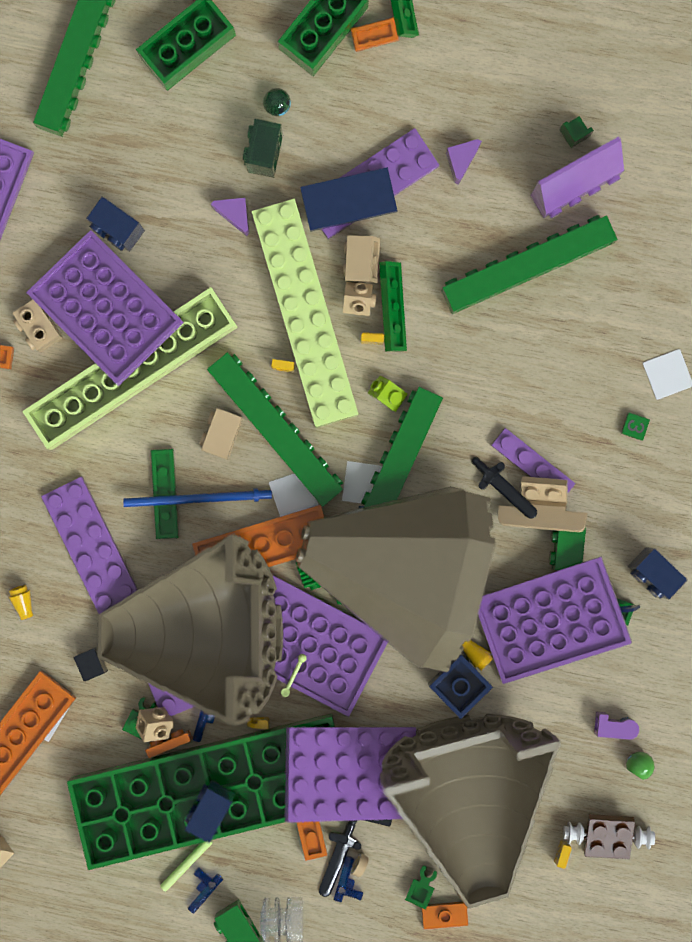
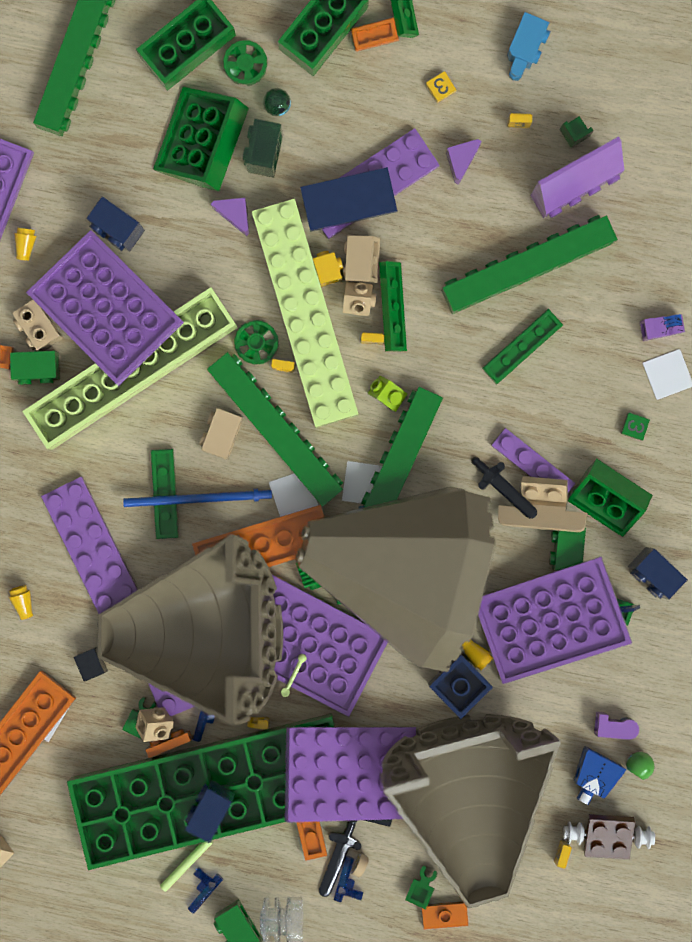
none -> green brick [10,351,60,385]
none -> yellow cone [14,227,37,261]
none -> green slope [153,87,249,191]
none -> green piece [223,40,267,86]
none -> green piece [234,320,279,365]
none -> yellow brick [313,251,343,287]
none -> yellow tile [426,71,456,103]
none -> green tile [482,309,563,385]
none -> dark azure hinge [507,12,551,81]
none -> yellow tile [507,113,532,128]
none -> green slope [568,458,653,537]
none -> blue torso [573,746,626,805]
none -> medium lavender leg [640,314,685,341]

